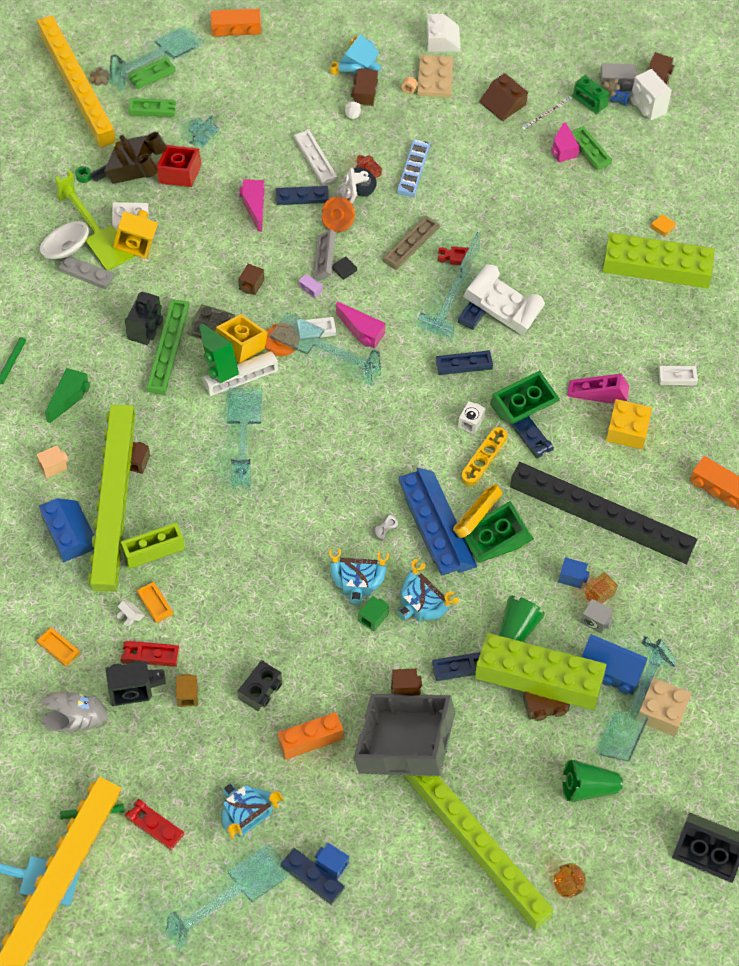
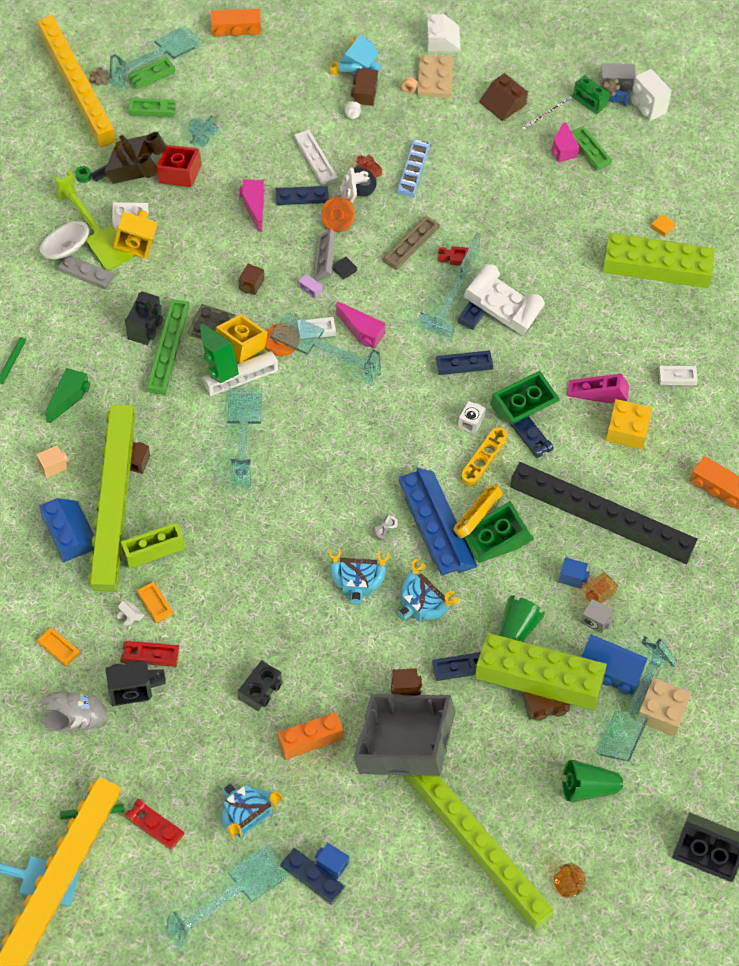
pearl gold brick [176,674,198,707] -> none
green brick [358,596,389,632] -> none
reddish brown brick [647,52,675,85] -> none

